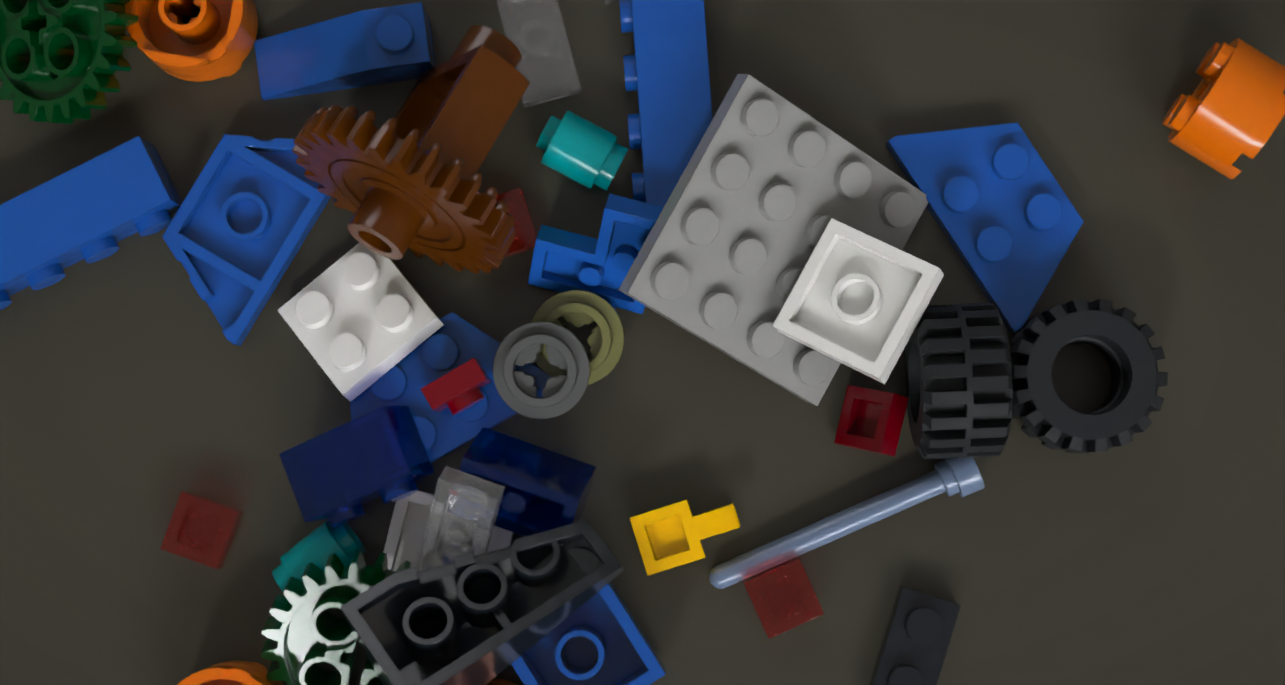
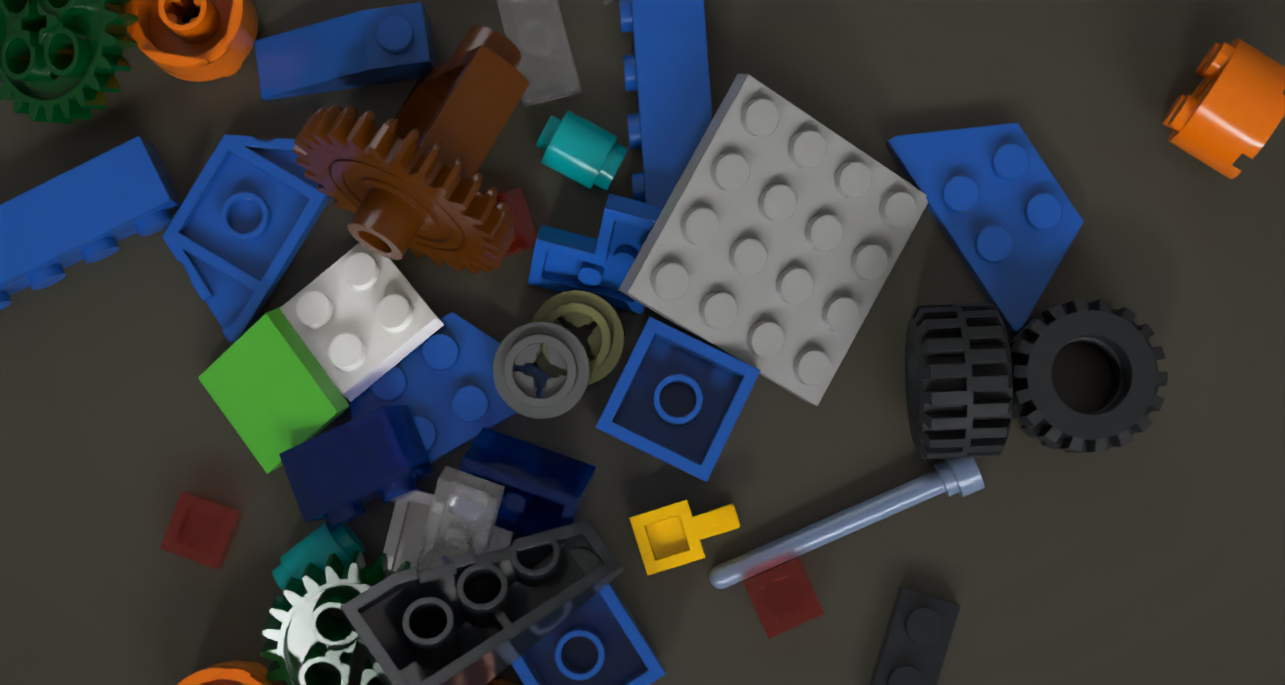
dark red plate [421,358,492,416] -> none
white plate [773,218,944,384] -> none
dark red plate [834,385,909,457] -> none
none -> bright green tile [198,308,350,474]
none -> blue brick [595,316,761,482]

